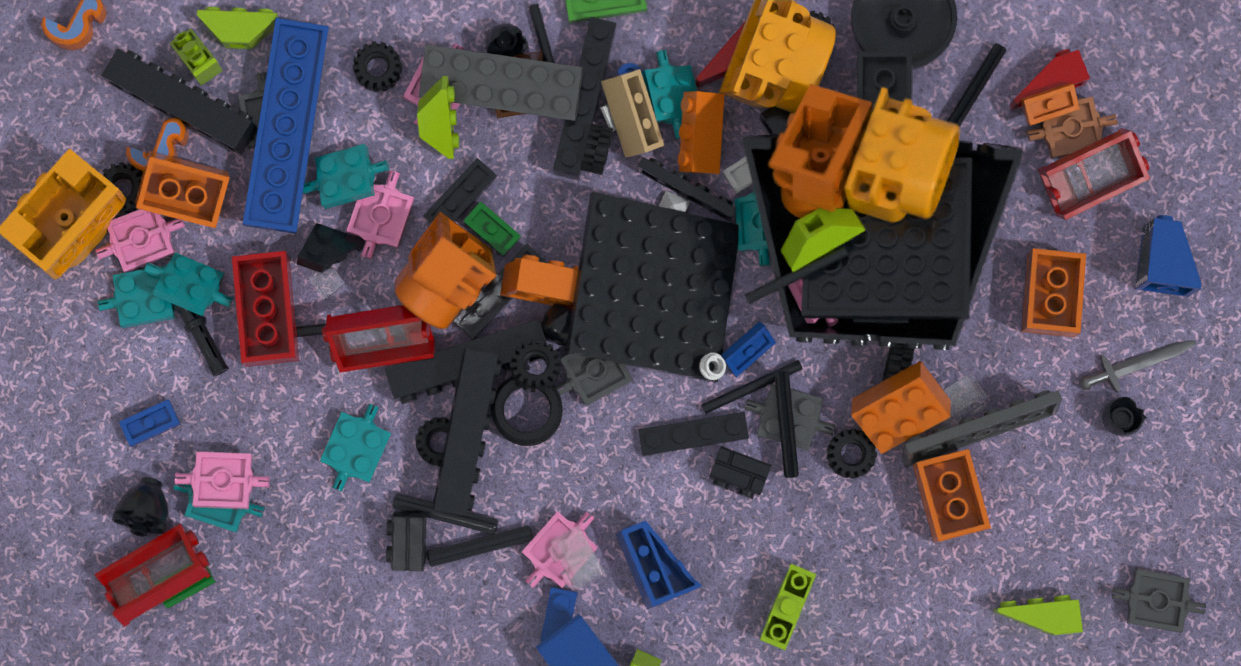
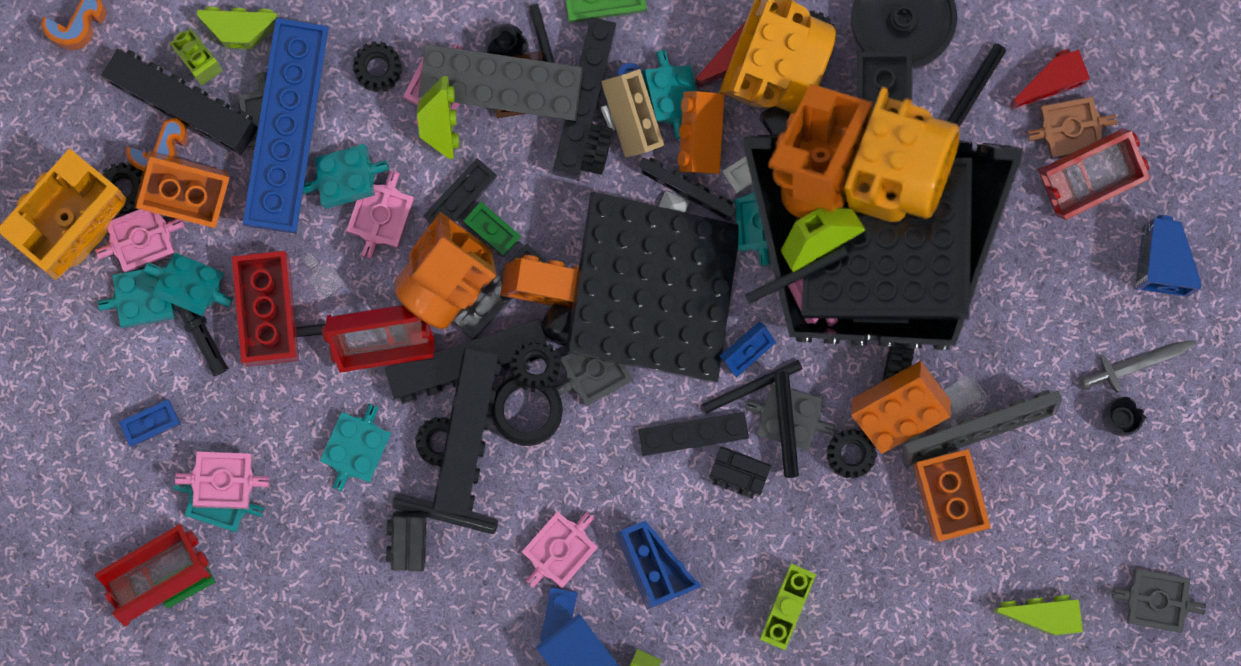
black piece [112,477,169,537] -> none
black wing [297,223,364,273] -> none
black axle [427,526,533,567] -> none
clear brick [547,525,605,590] -> none
white plate [699,353,726,380] -> none
orange plate [1021,83,1080,126] -> none
orange brick [1021,248,1086,338] -> none

